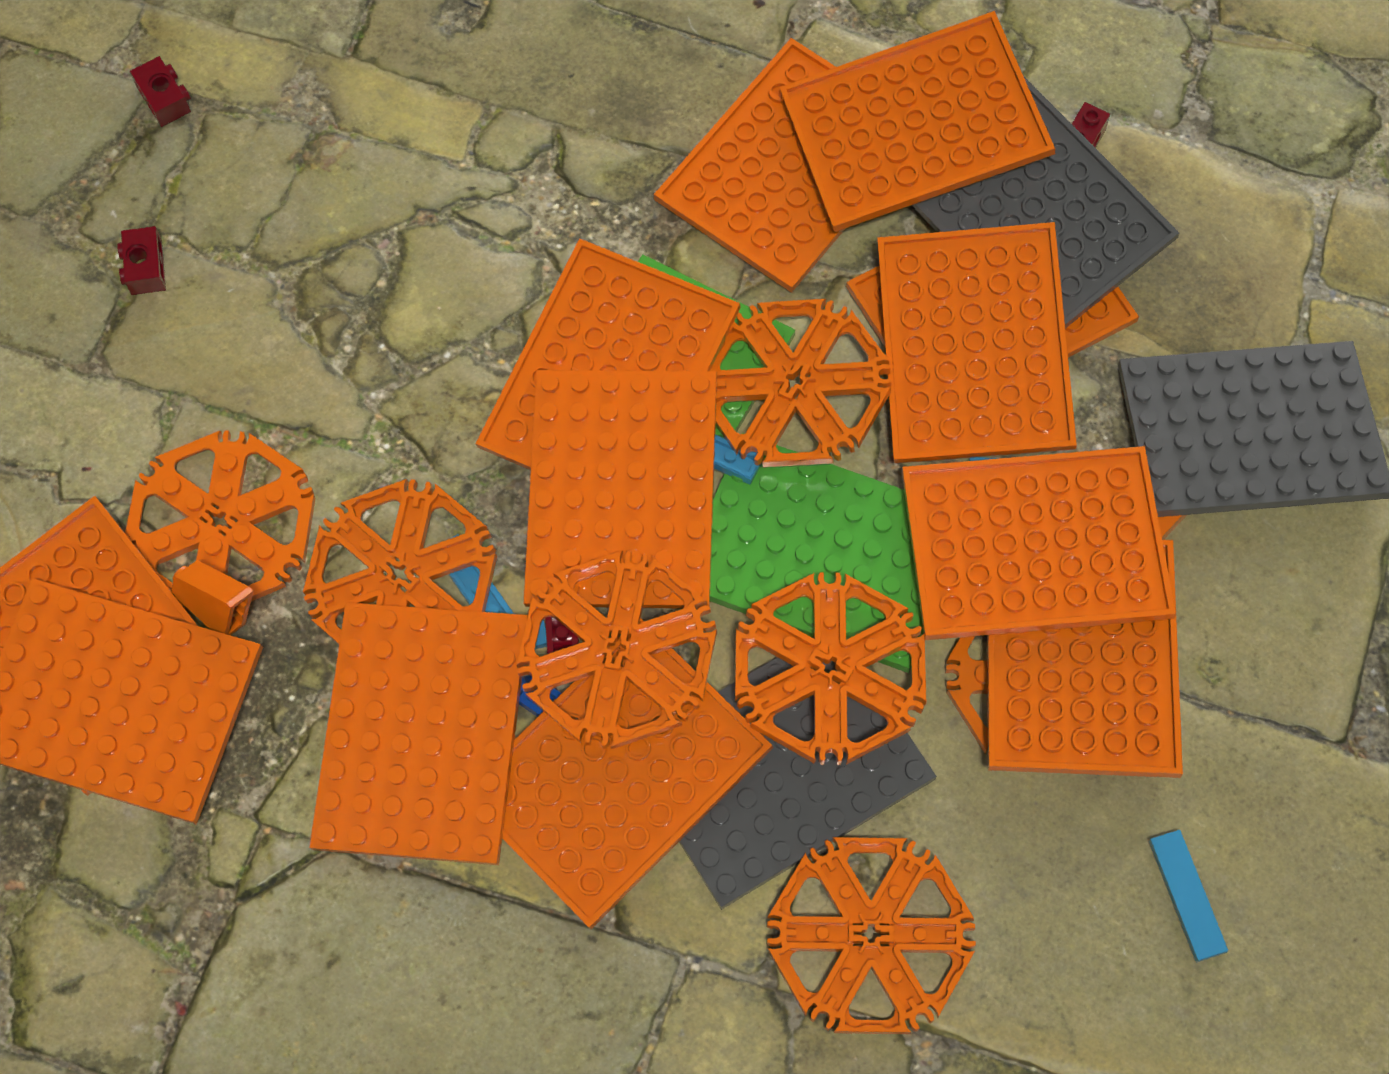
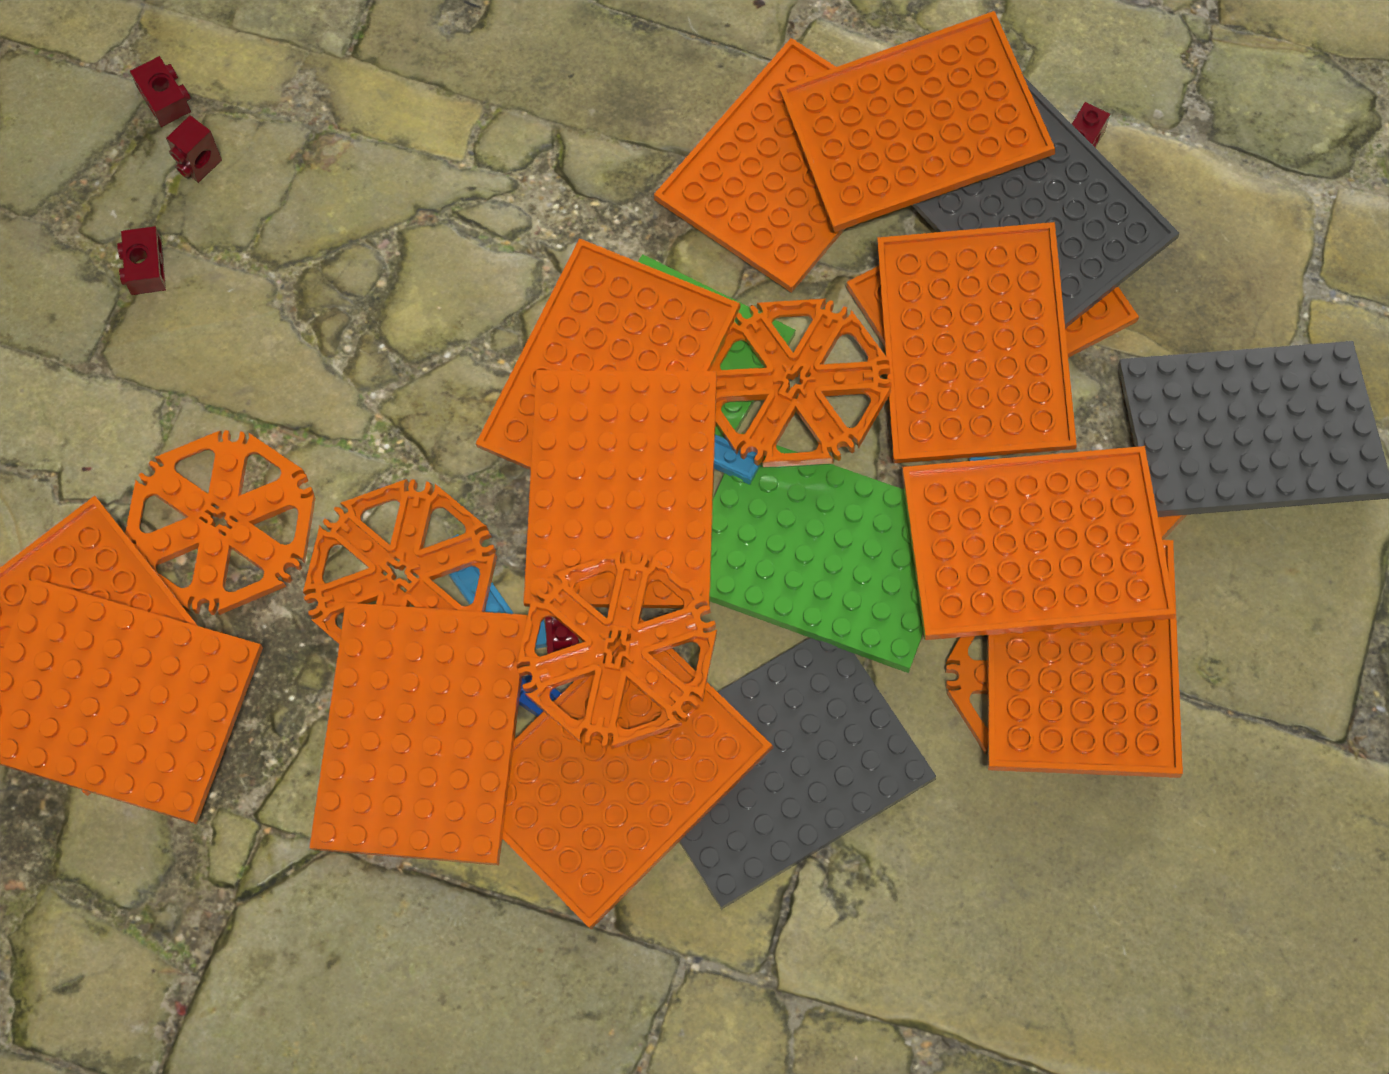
orange slope [171,560,254,635] -> none
orange plate [735,572,926,765] -> none
orange plate [767,837,976,1034] -> none
dark azure tile [1148,830,1228,963] -> none
none -> dark red brick [166,115,222,183]

